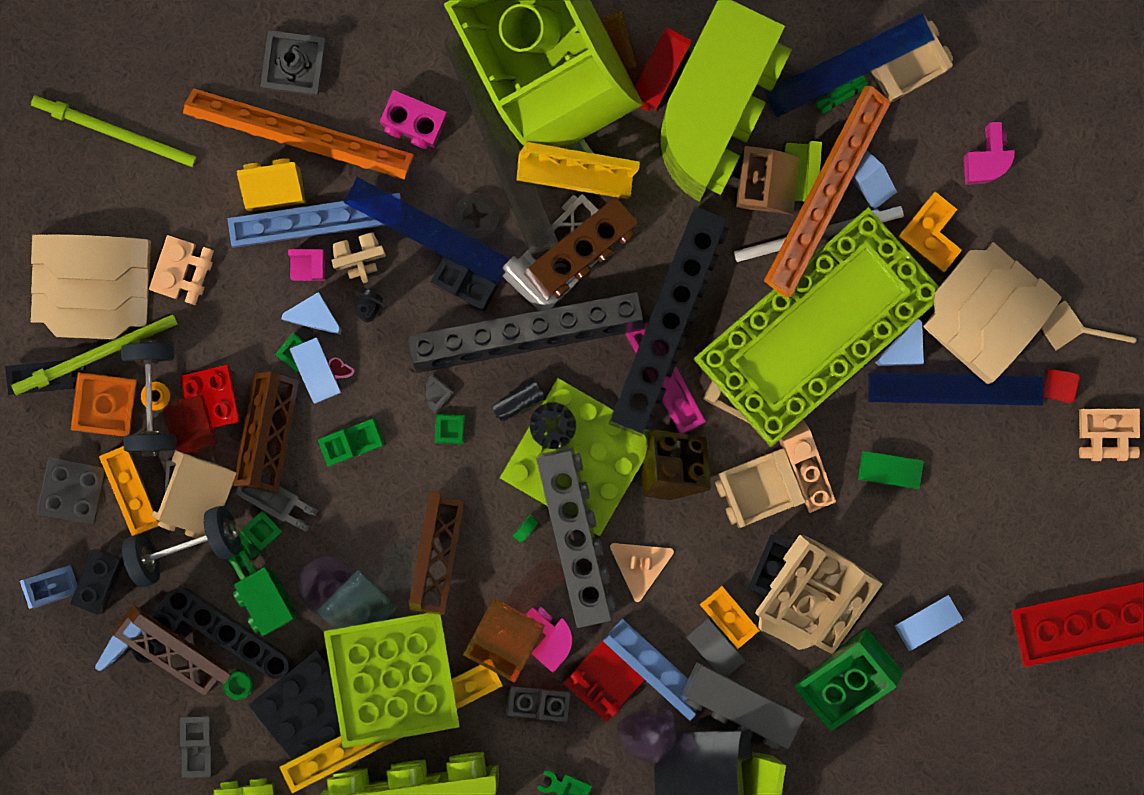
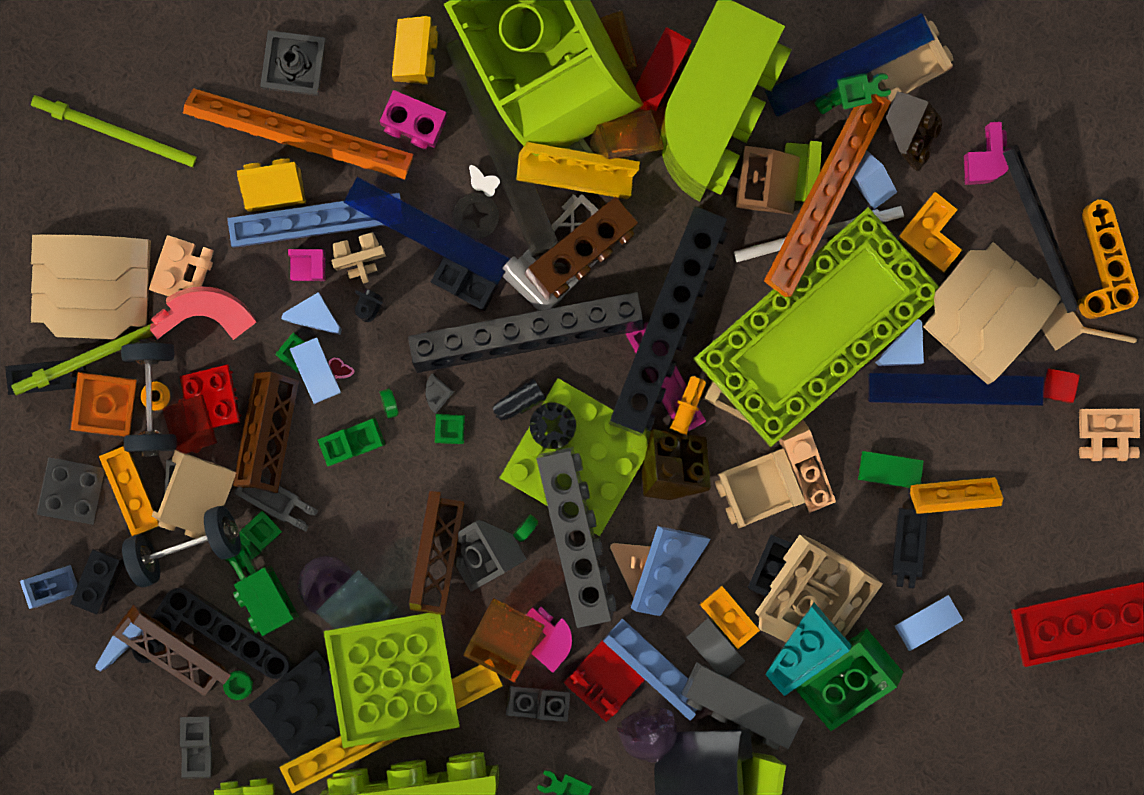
none -> coral arch [150,286,256,340]
none -> green tile [379,388,399,419]
none -> yellow slope [392,16,438,85]
none -> dark grey slope [456,520,527,592]
none -> white sticker [469,165,500,197]
none -> clear orange slope [590,110,664,159]
none -> medium blue wing [631,526,711,616]
none -> light orange axle [670,376,706,435]
none -> teal wing [765,602,852,696]
none -> green plate [837,73,891,109]
none -> dark brown slope [886,91,942,171]
none -> black hinge [892,508,928,589]
none -> light orange plate [910,477,1003,514]
none -> black tile [1003,144,1081,313]
none -> light orange beam [1079,200,1139,319]

